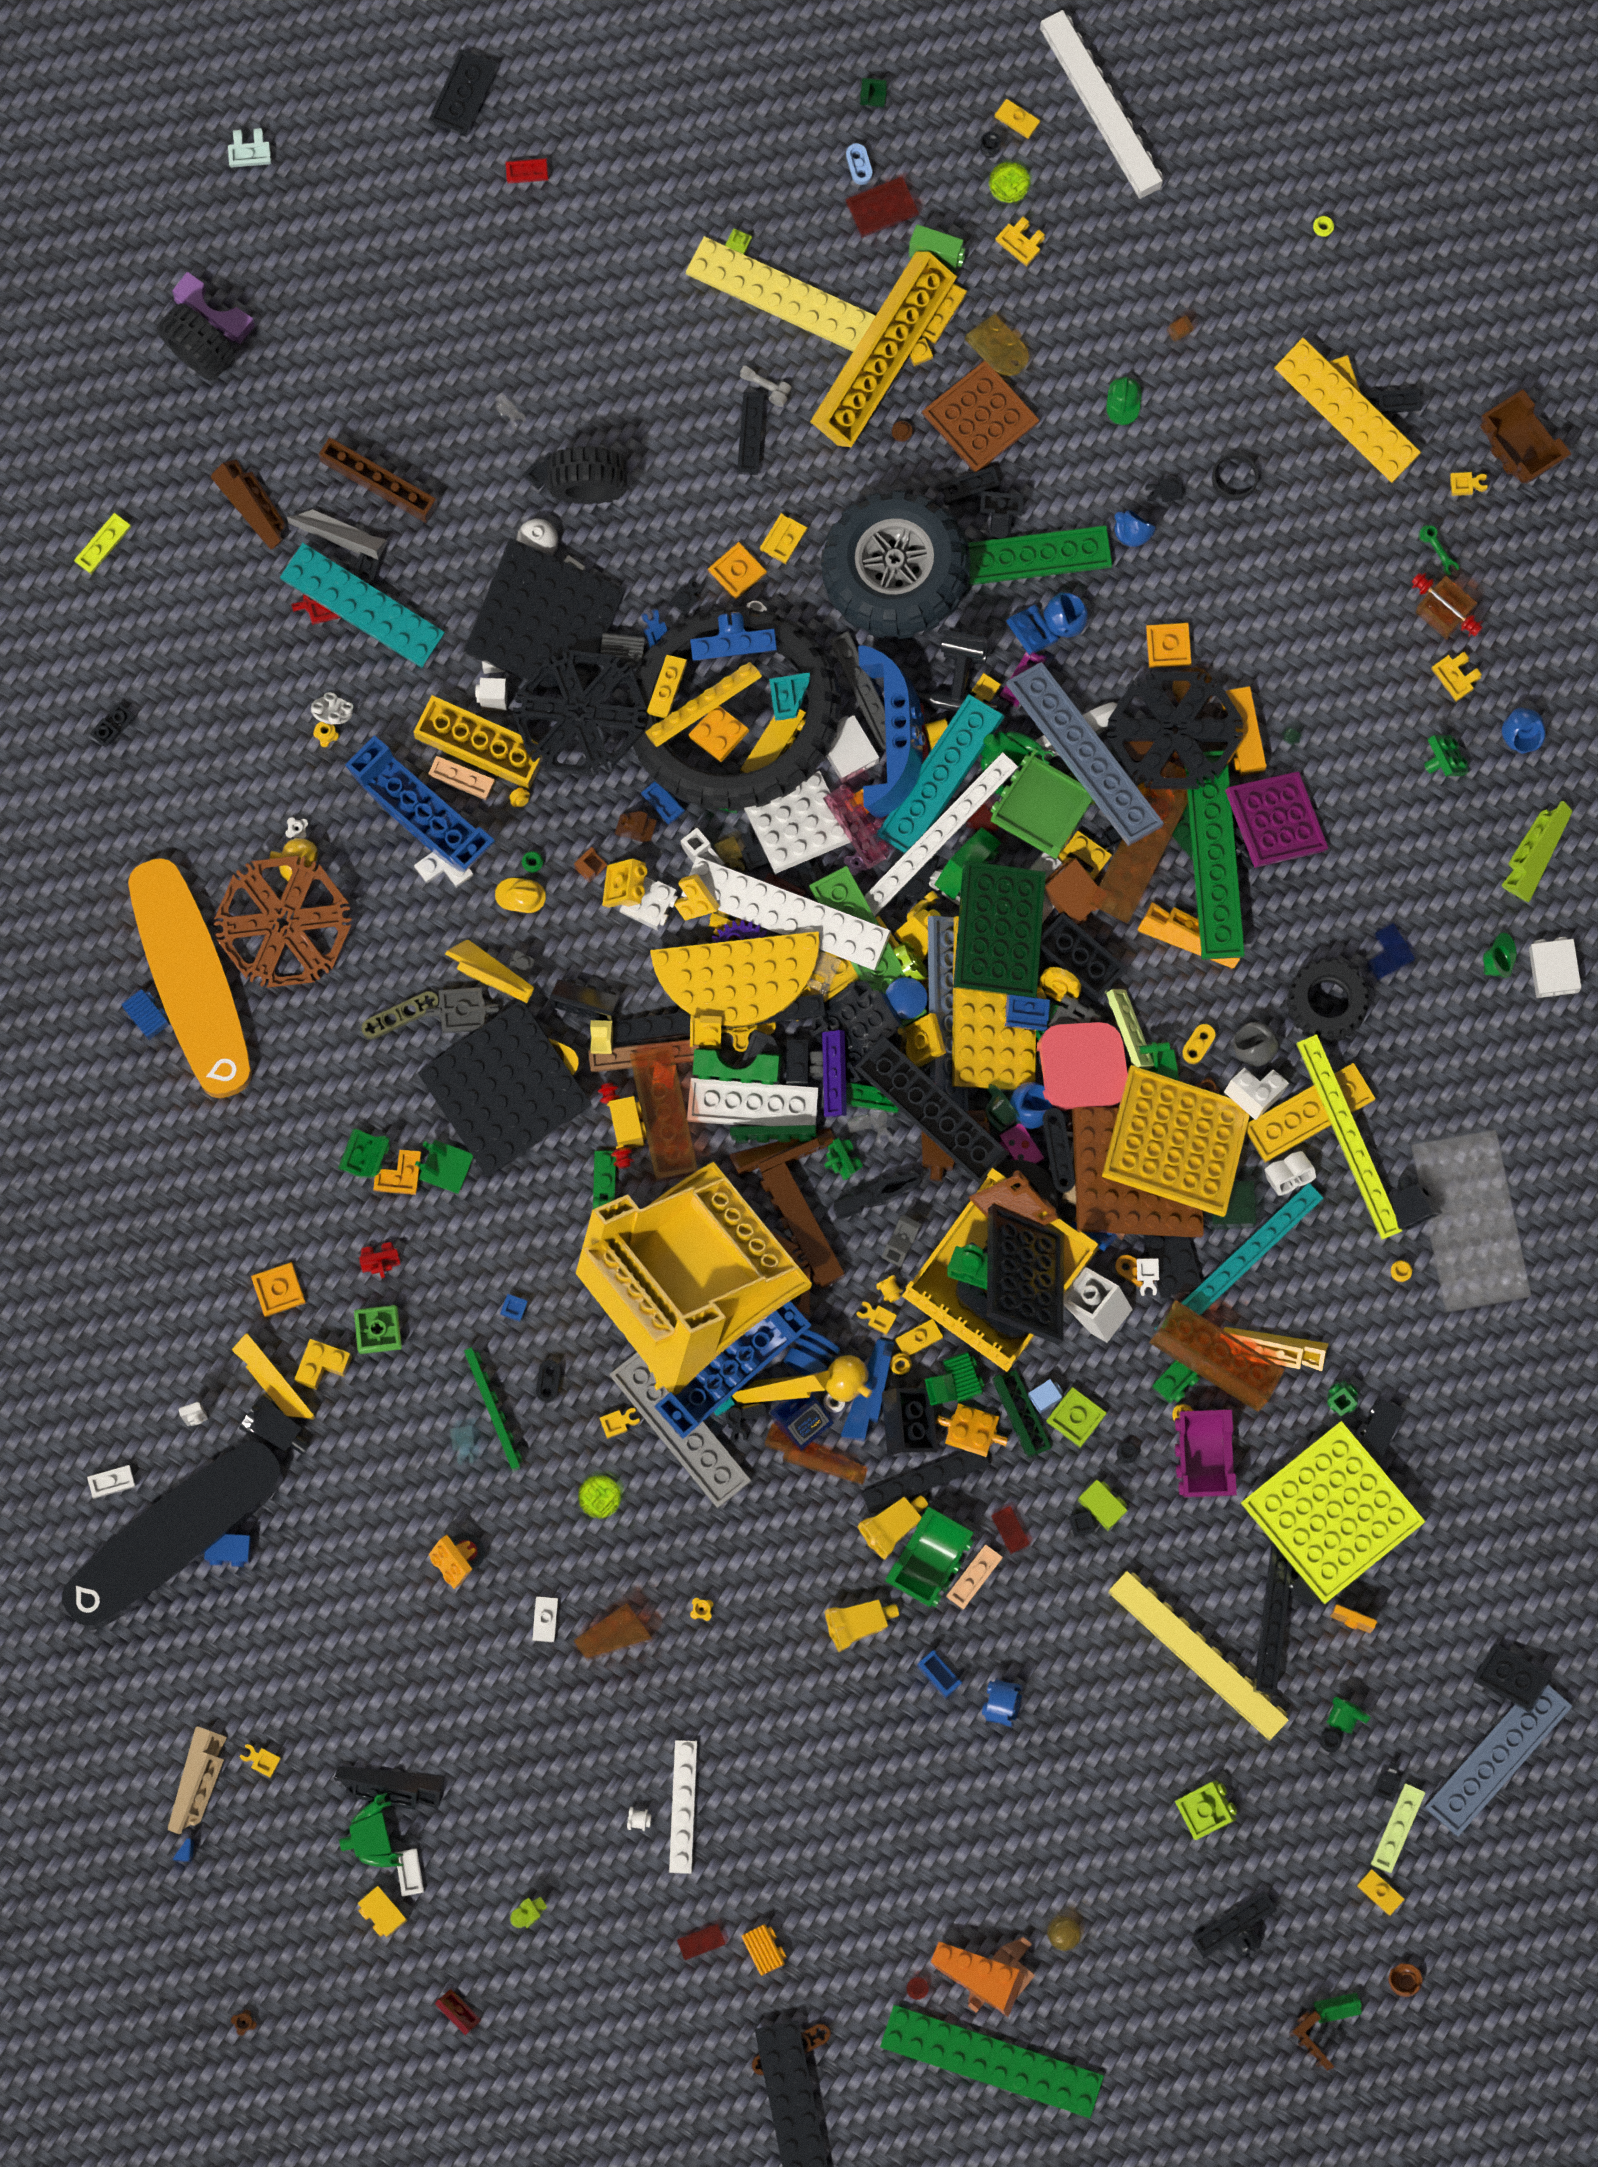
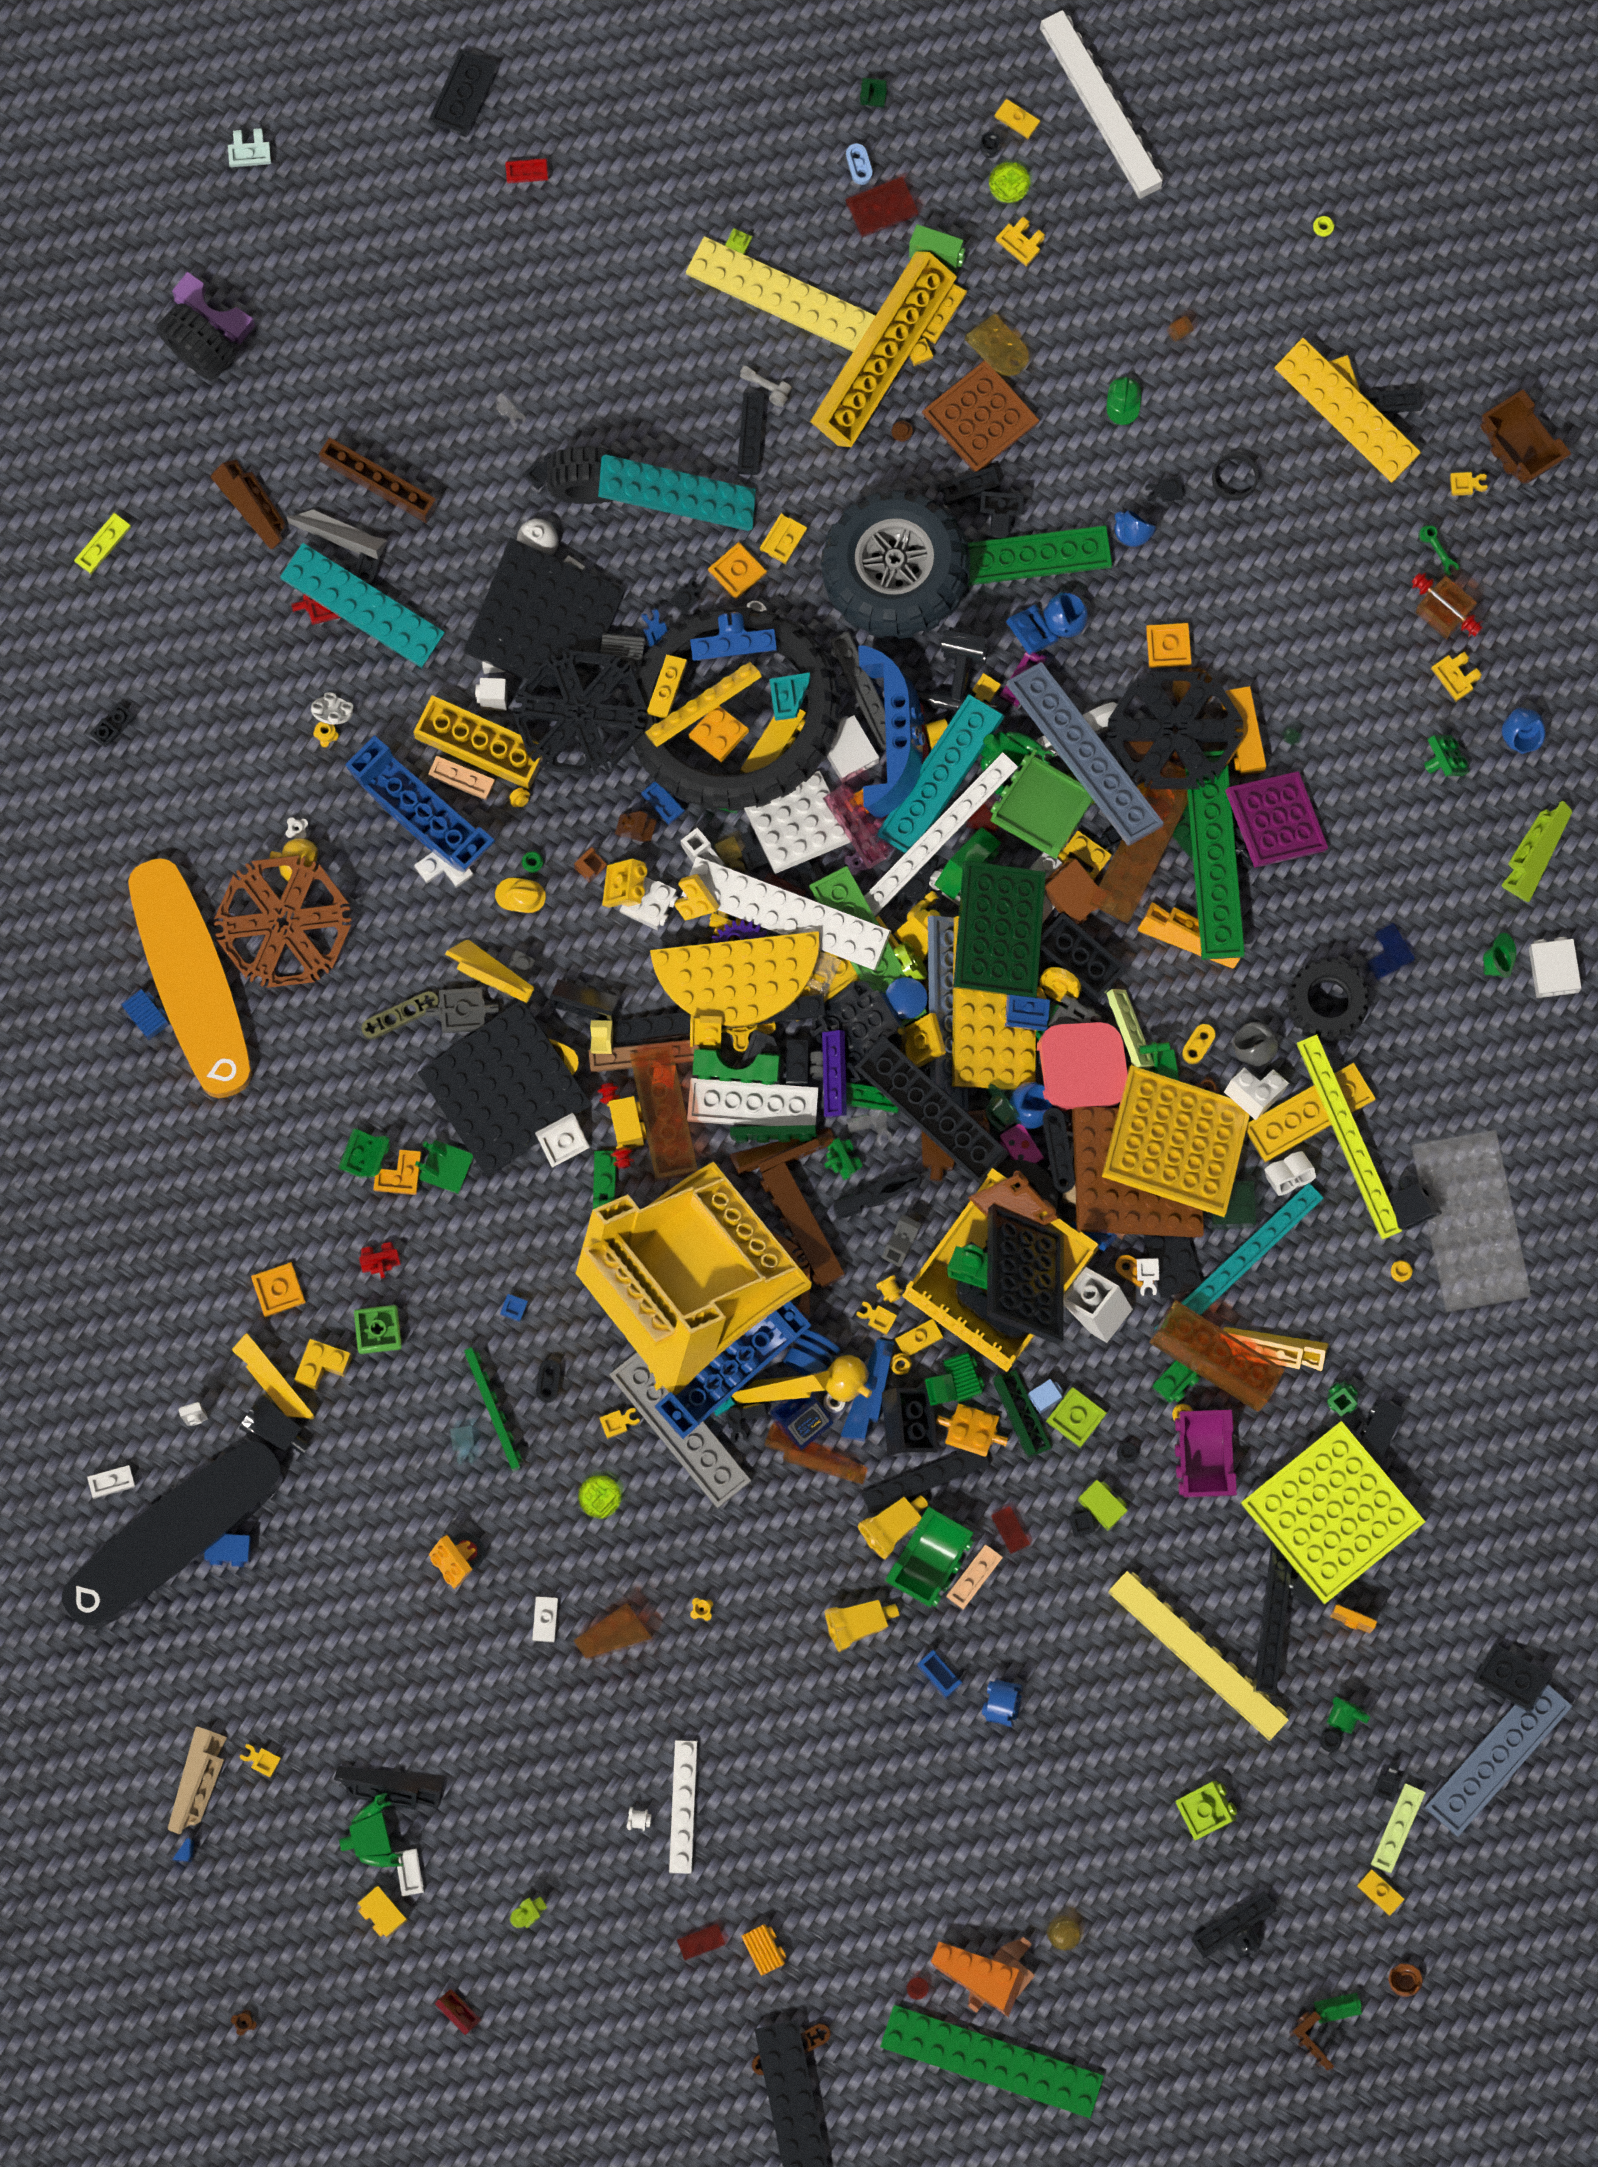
none -> white tile [535,1113,590,1168]
none -> teal plate [598,455,756,531]

